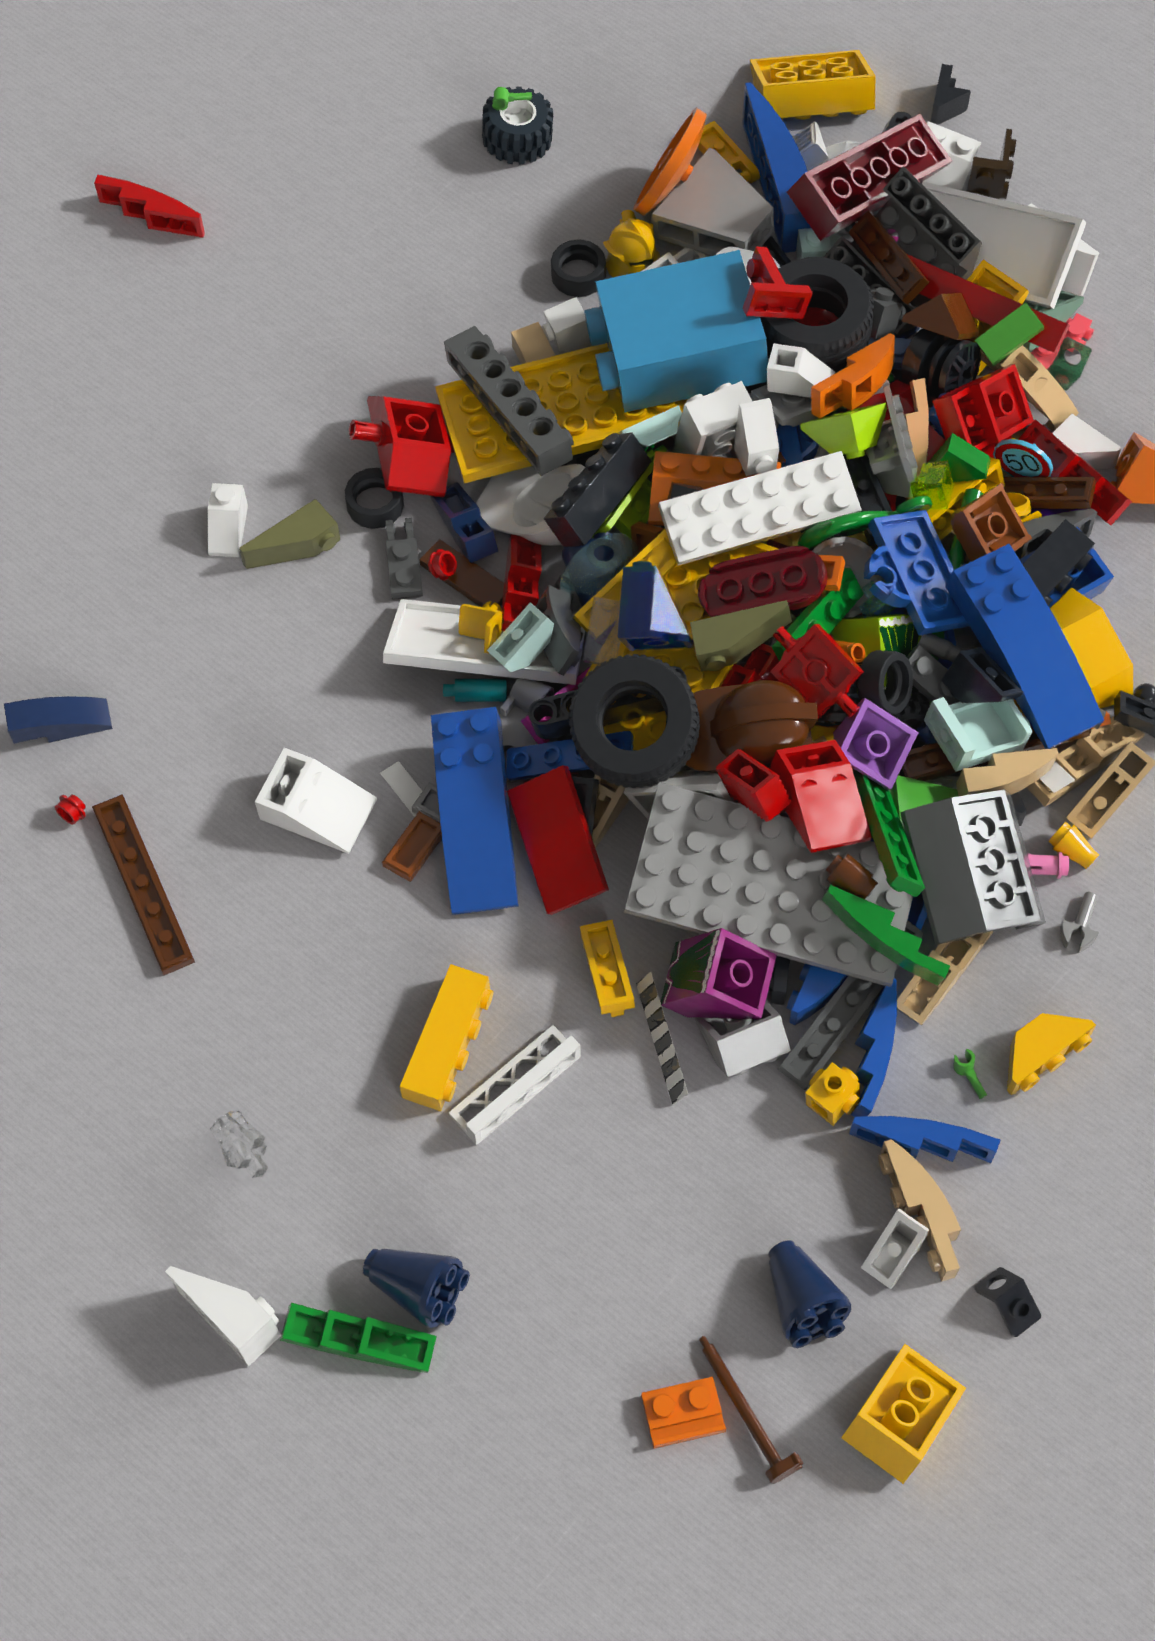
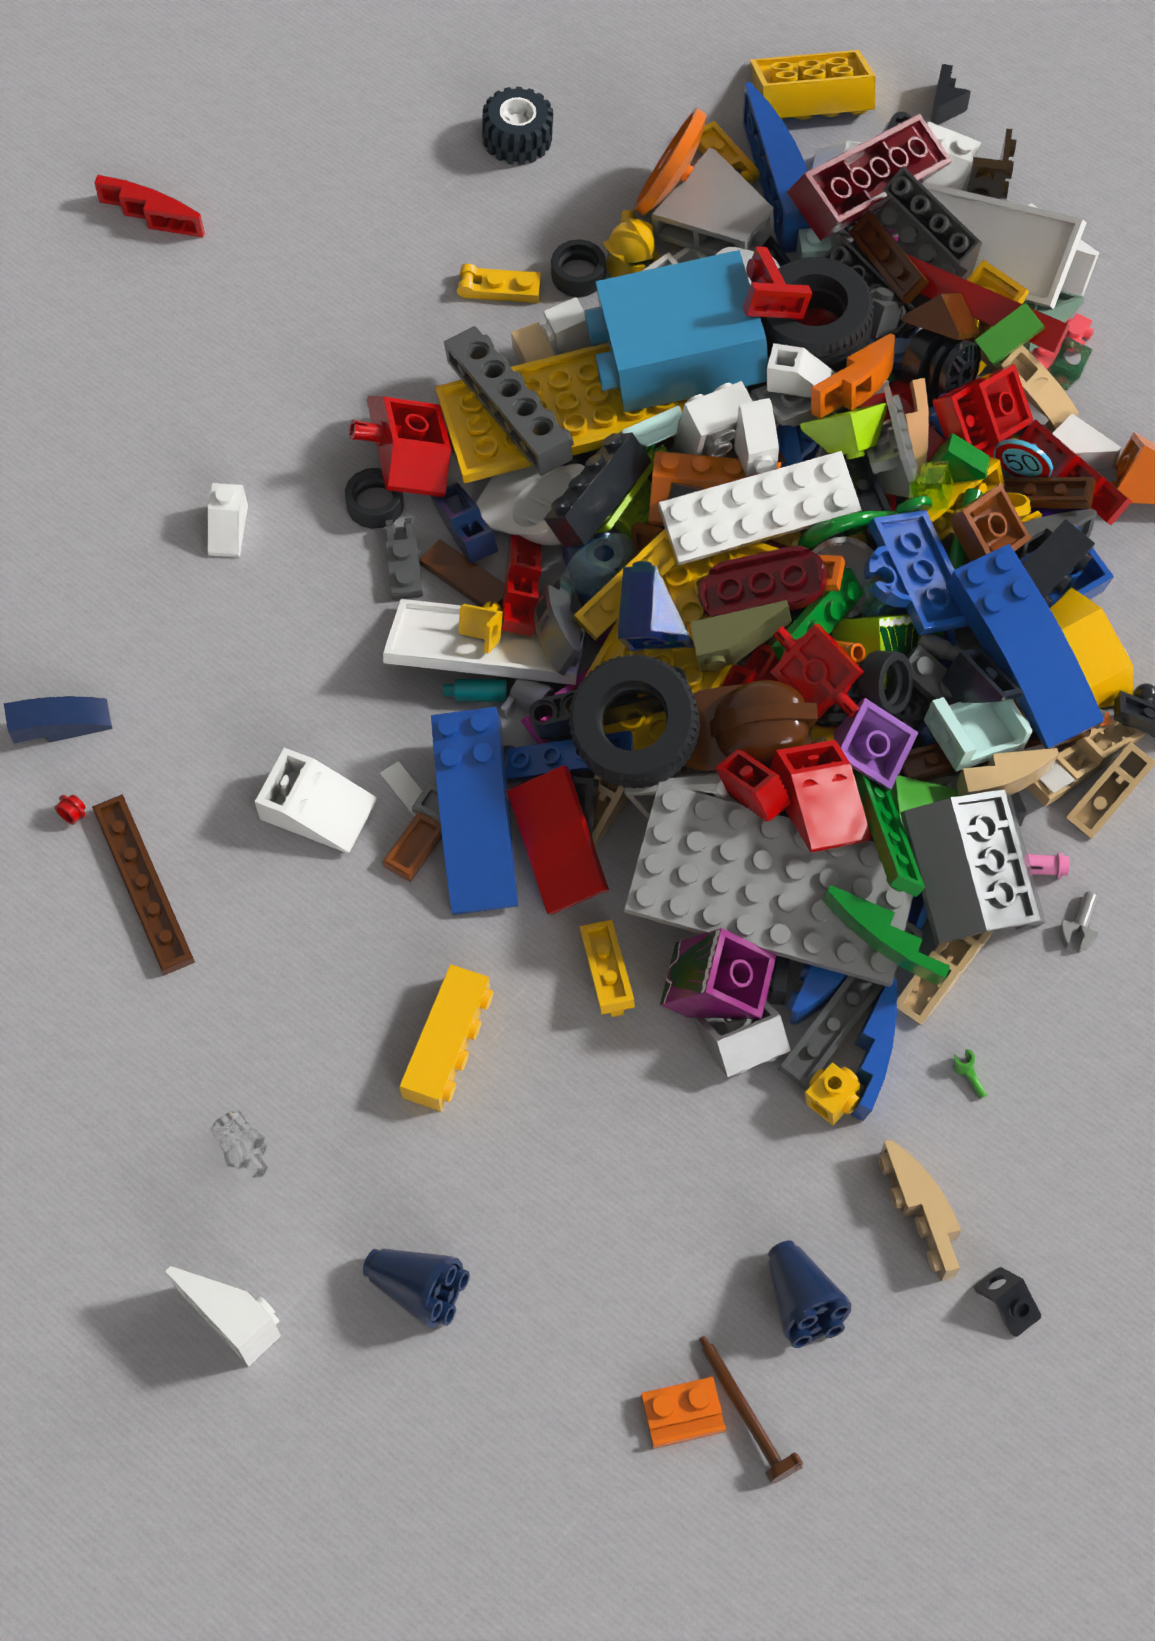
olive slope [239,499,340,569] -> none
green slope [280,1303,437,1373] -> none
red plate [428,549,457,580] -> none
white fence [449,1025,581,1146] -> none
light aqua slope [487,603,554,672] -> none
bright green hand [492,87,532,110] -> none
clear tile [583,597,626,665] -> none
sticker [636,972,688,1105] -> none
white slope [793,121,828,171] -> none
reddish brown brick [825,854,878,899] -> none
yellow slope [841,1344,966,1484] -> none
blue slope [849,1116,1001,1163] -> none
white slope [861,1209,929,1289] -> none
yellow slope [1007,1013,1096,1095] -> none
yellow cone [1048,821,1099,869] -> none
none -> yellow plate [457,263,542,303]

